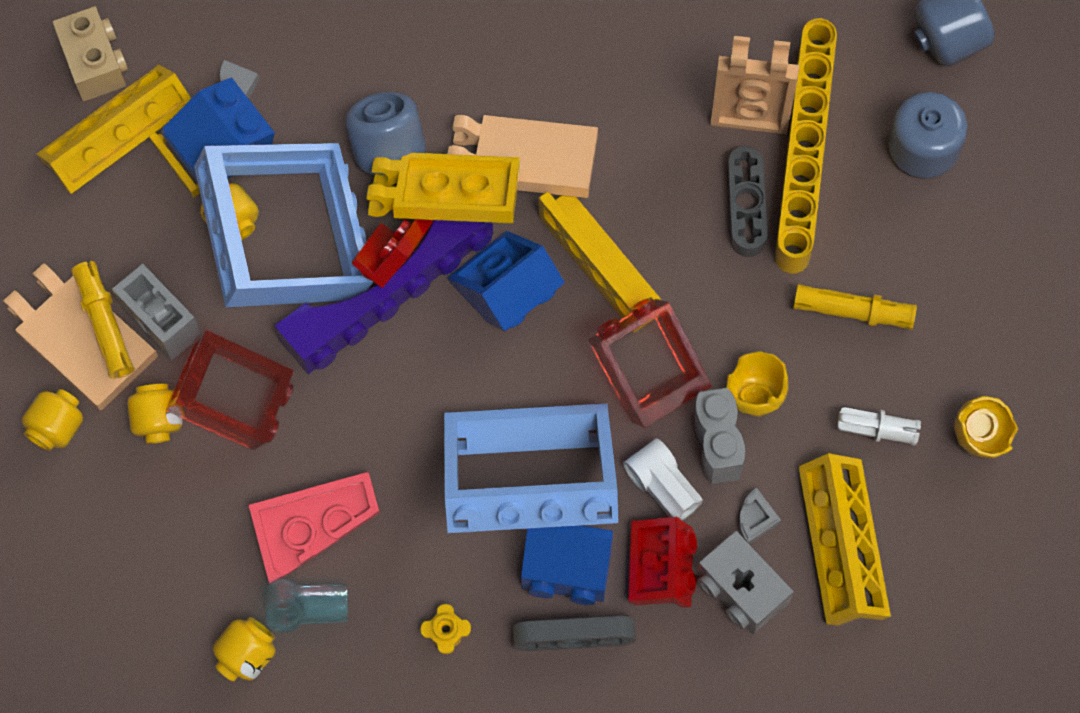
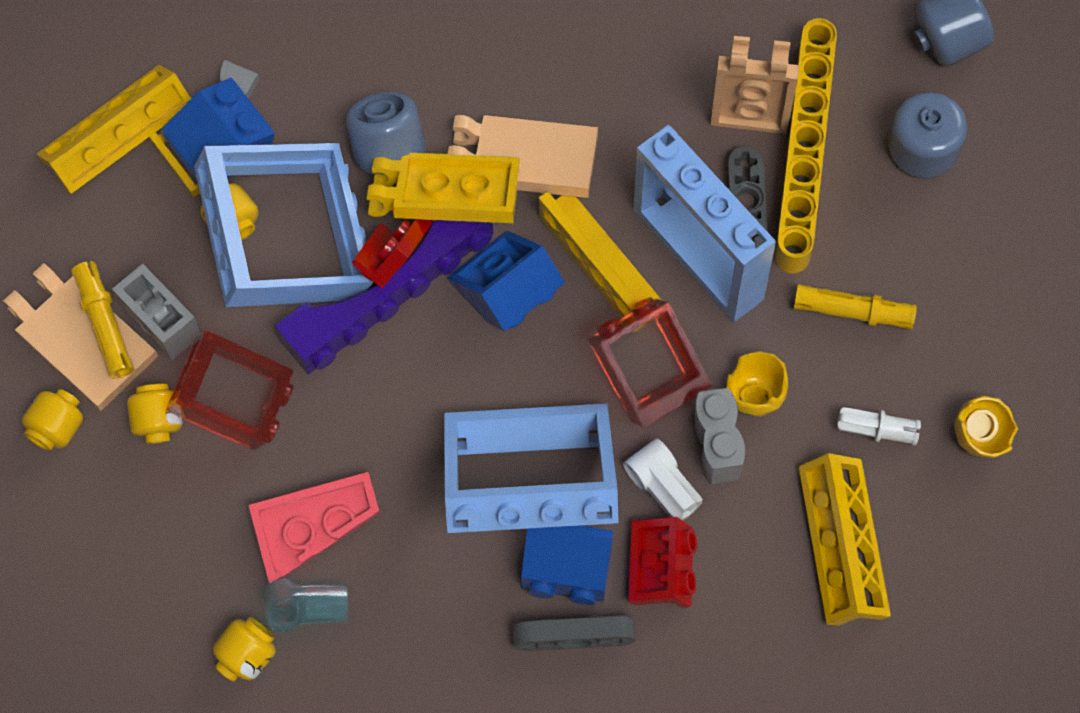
tan brick [52,6,128,102] -> none
yellow plate [420,604,471,654] -> none
light grey brick [697,531,794,635] -> none
light grey tile [739,488,781,545] -> none
none -> light blue window [633,125,776,323]

